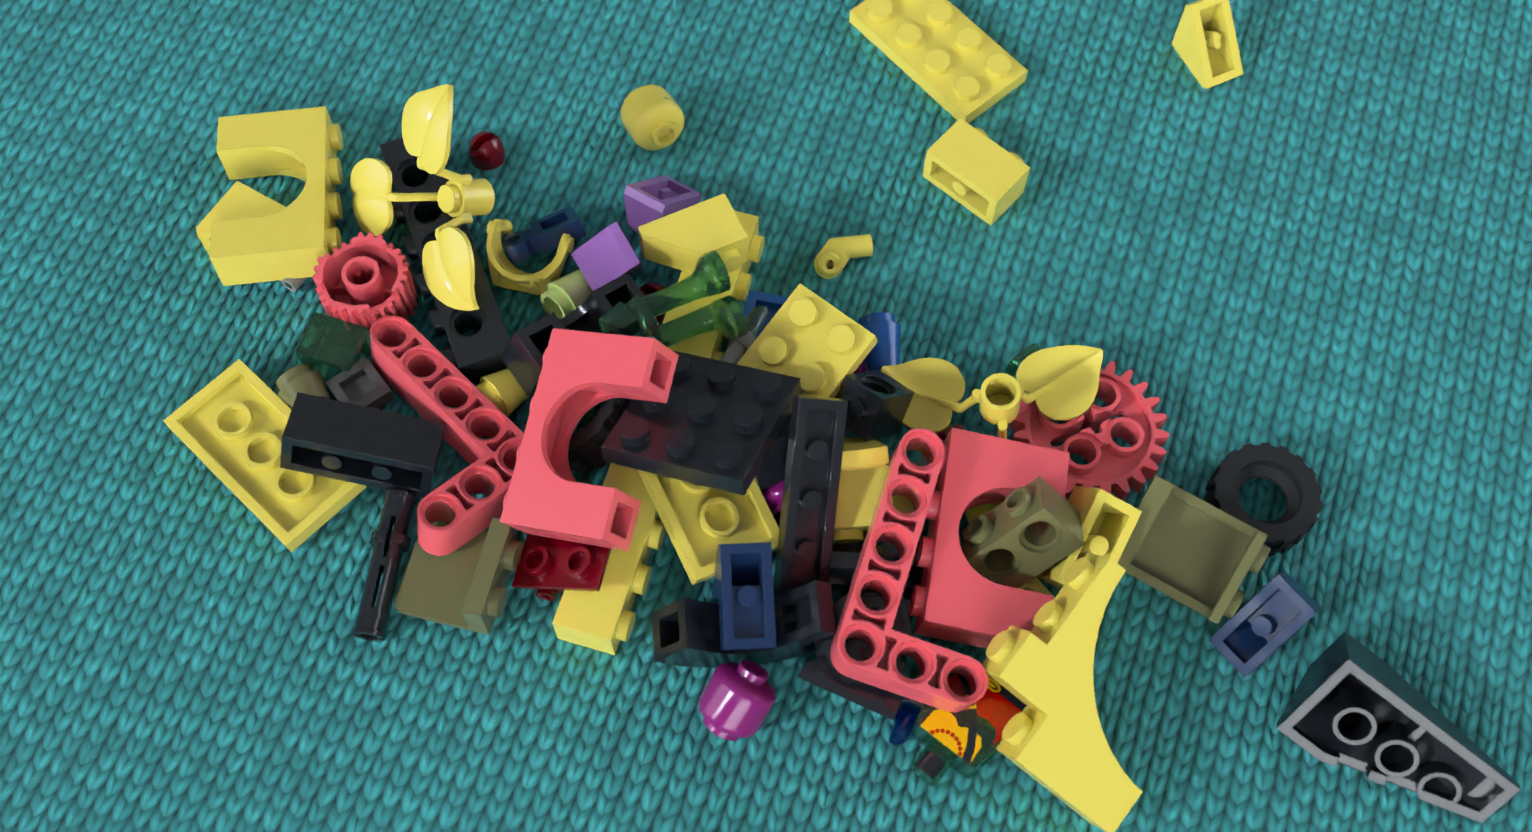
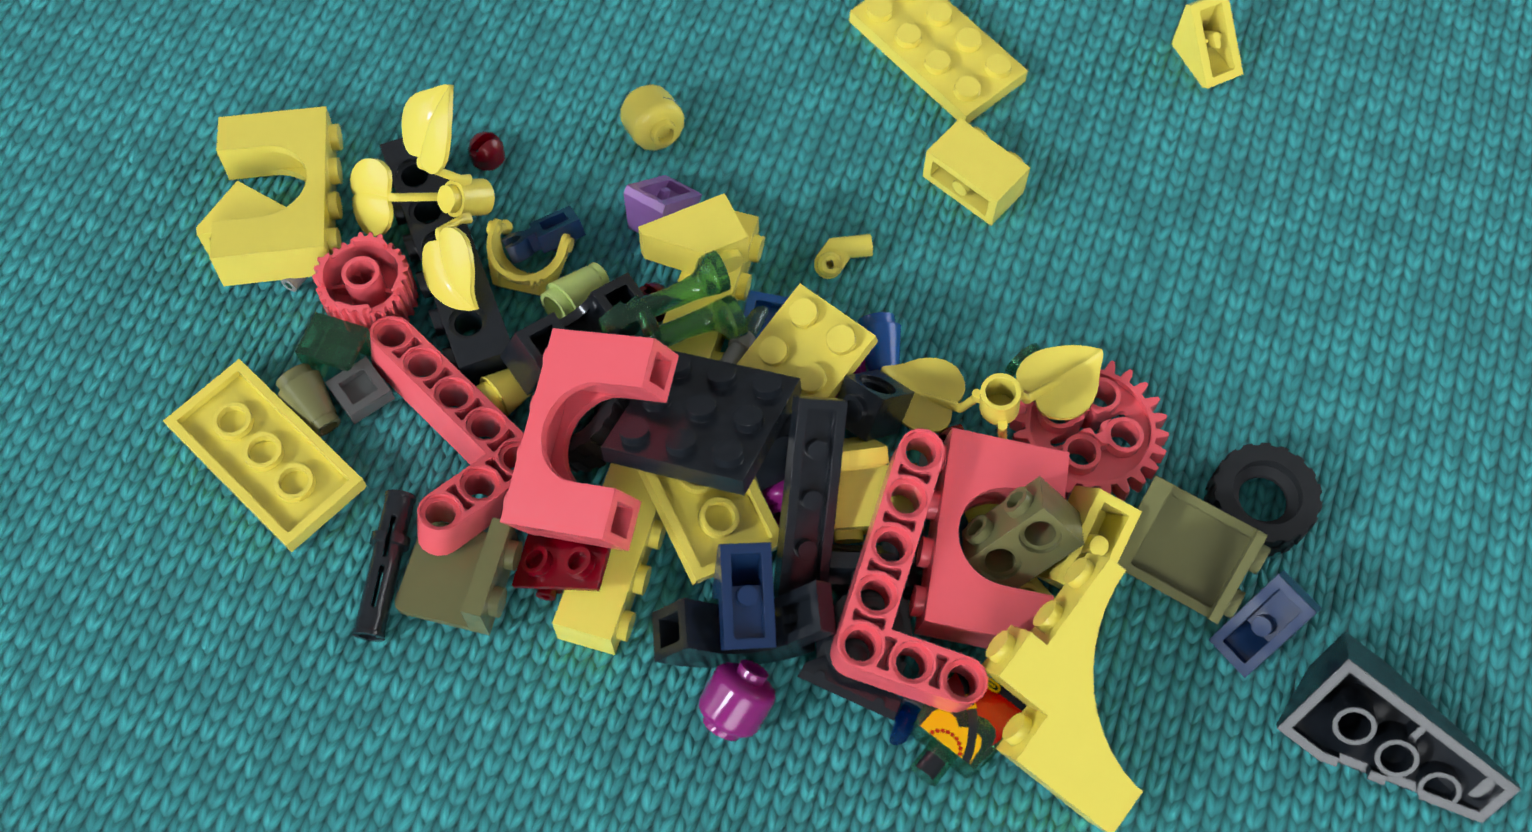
black brick [280,392,445,498] -> none
medium lavender slope [571,222,644,291] -> none

